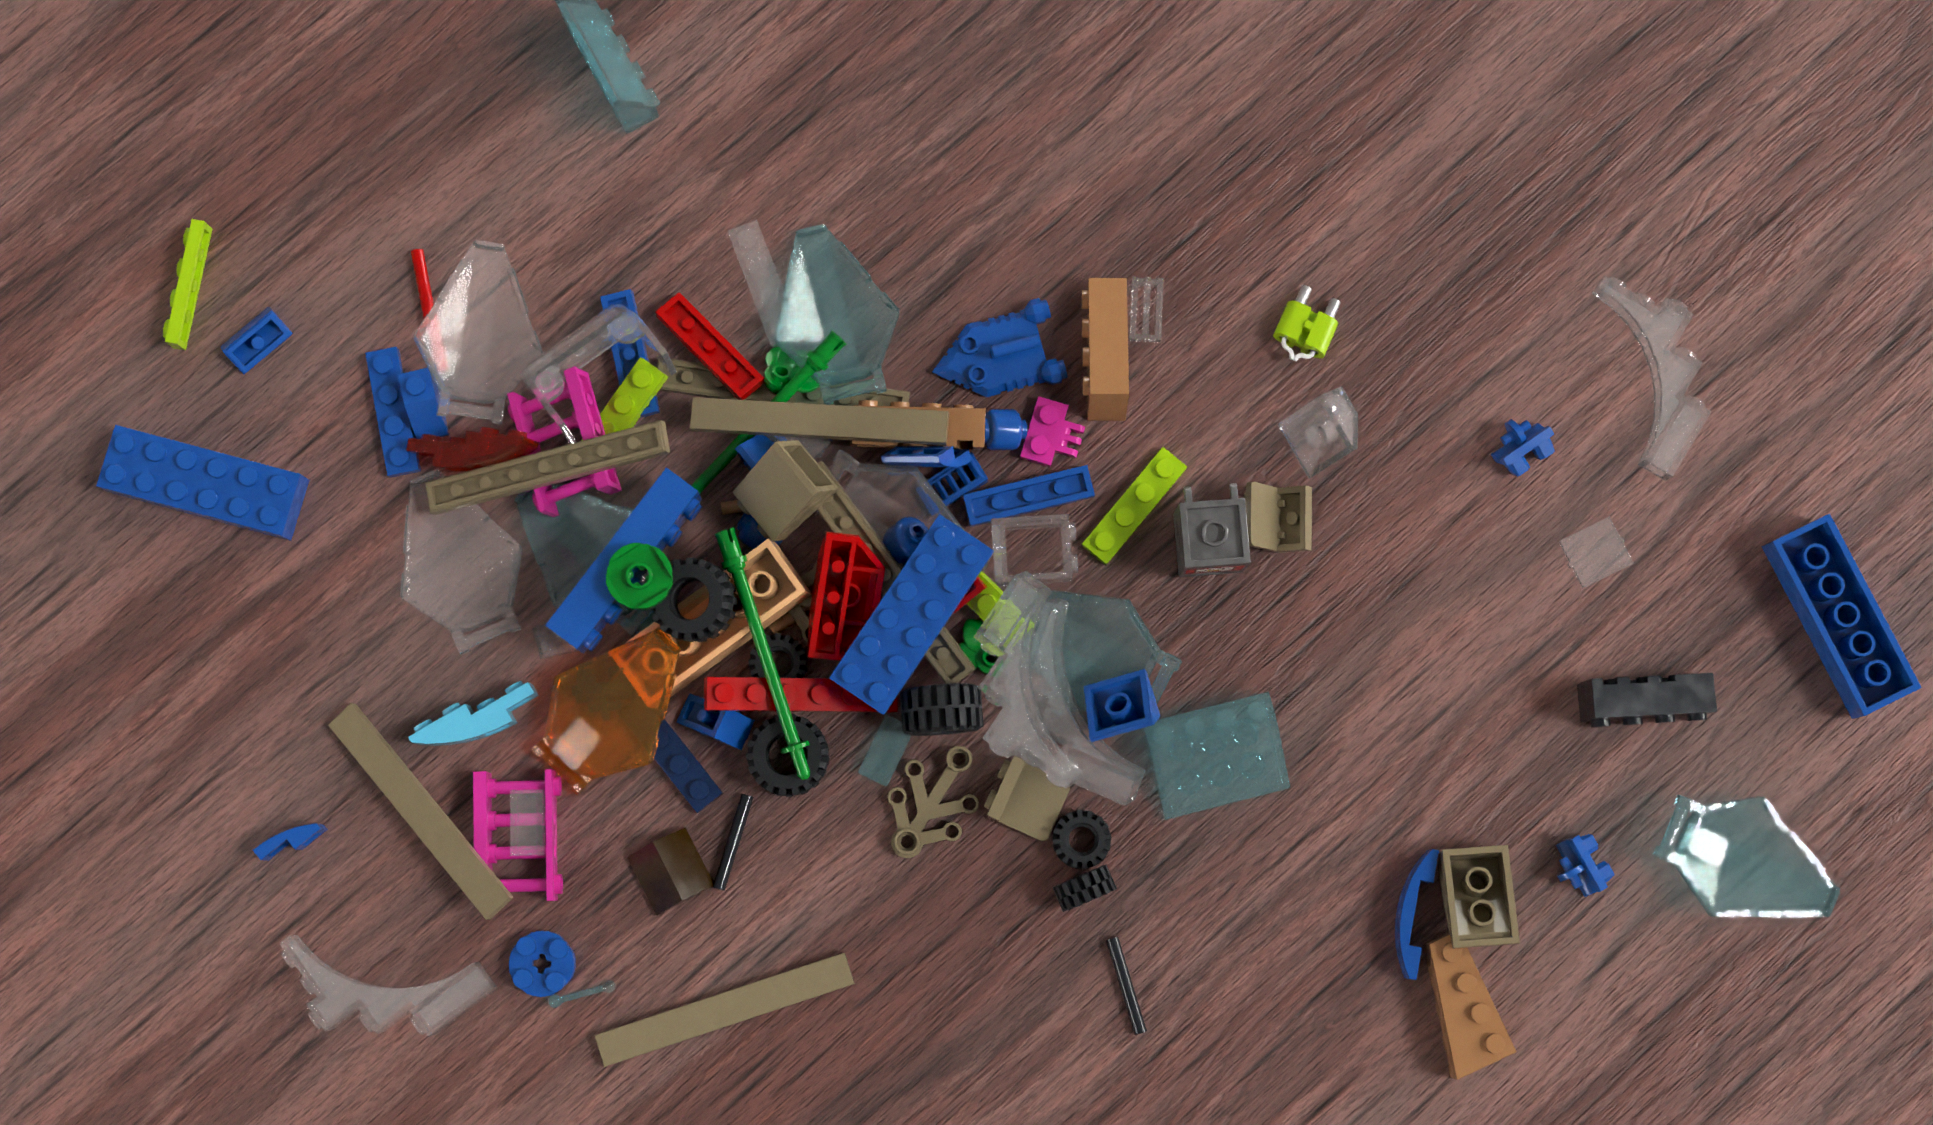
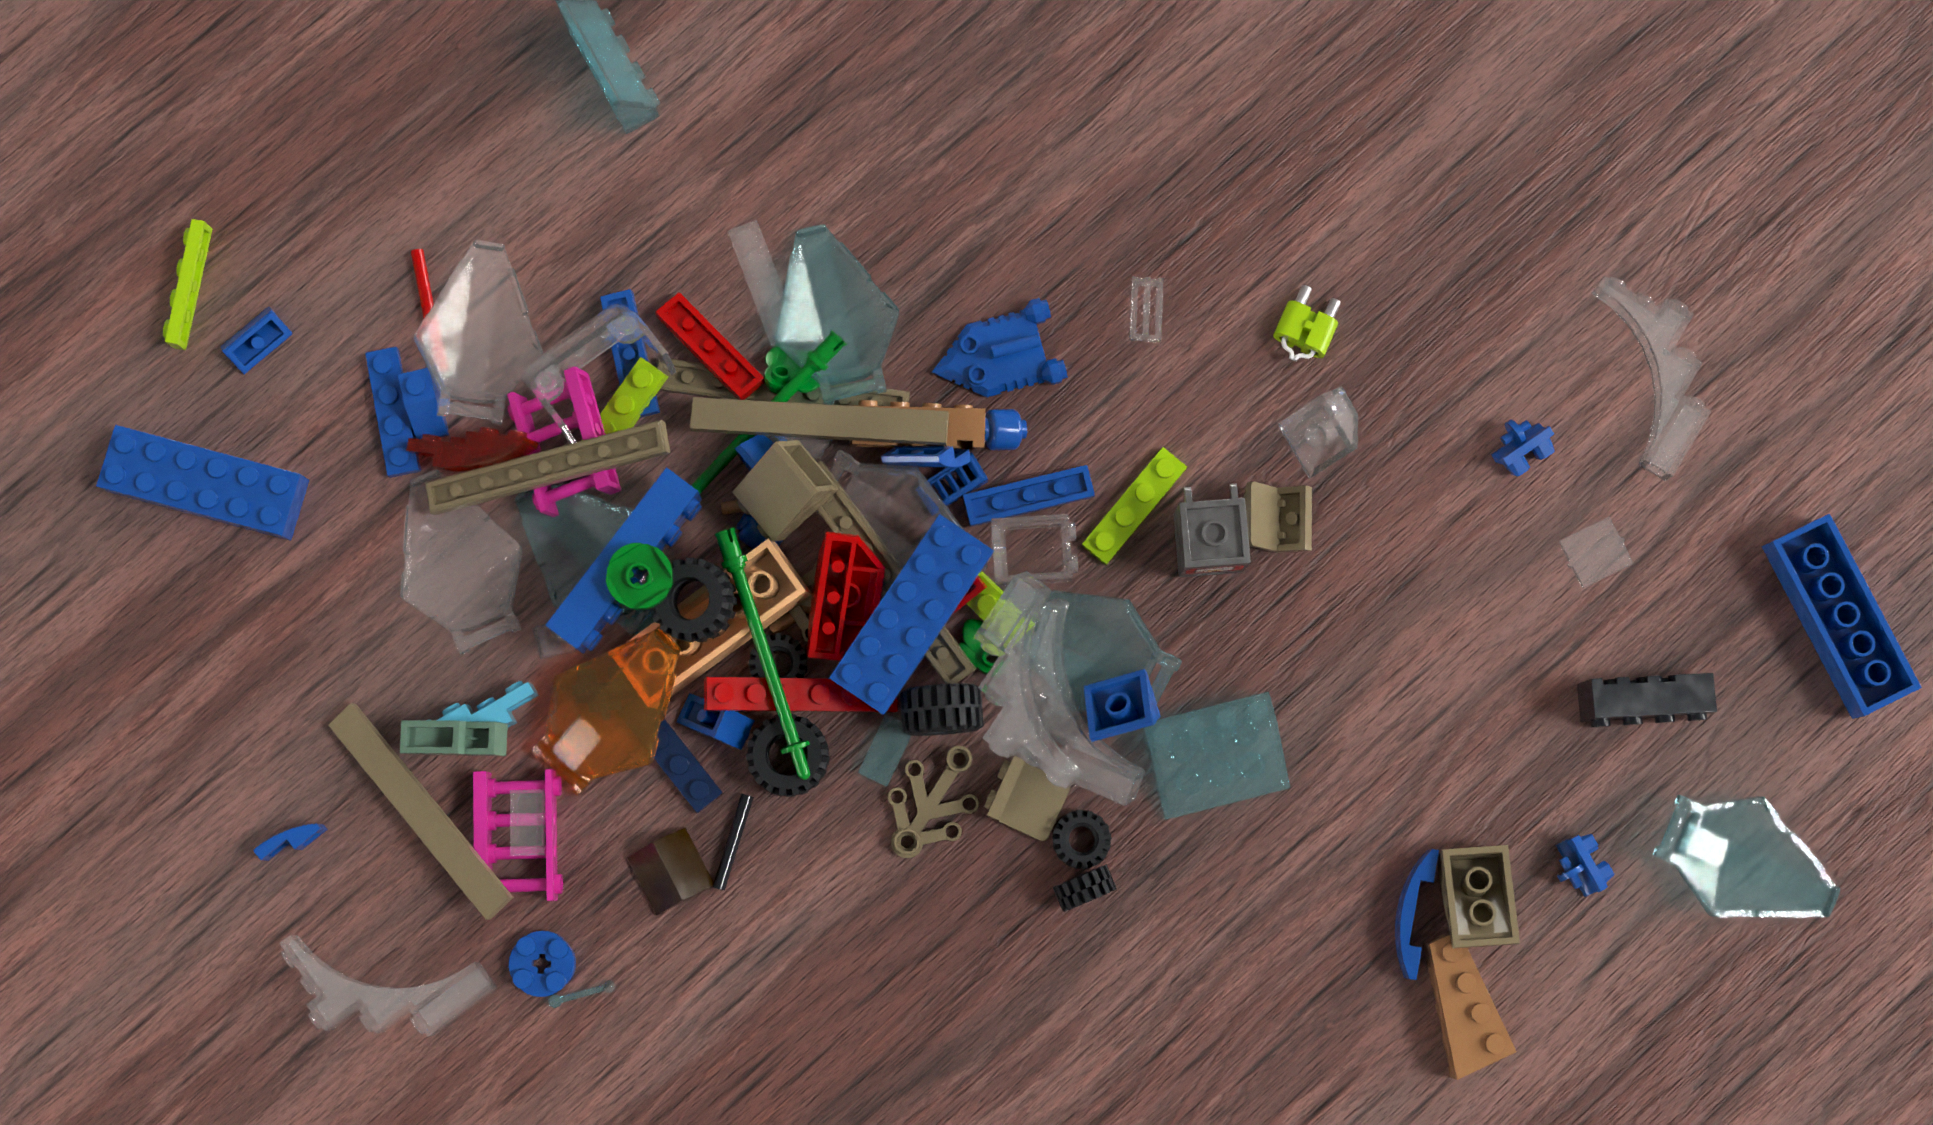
dark tan tile [594,953,855,1067] -> none
blue head [883,517,928,564] -> none
dark pink hinge [1020,396,1085,467] -> none
medium nougat wedge [1081,278,1129,421] -> none
black bar [1106,937,1147,1035] -> none
none -> sand green slope [400,720,508,756]

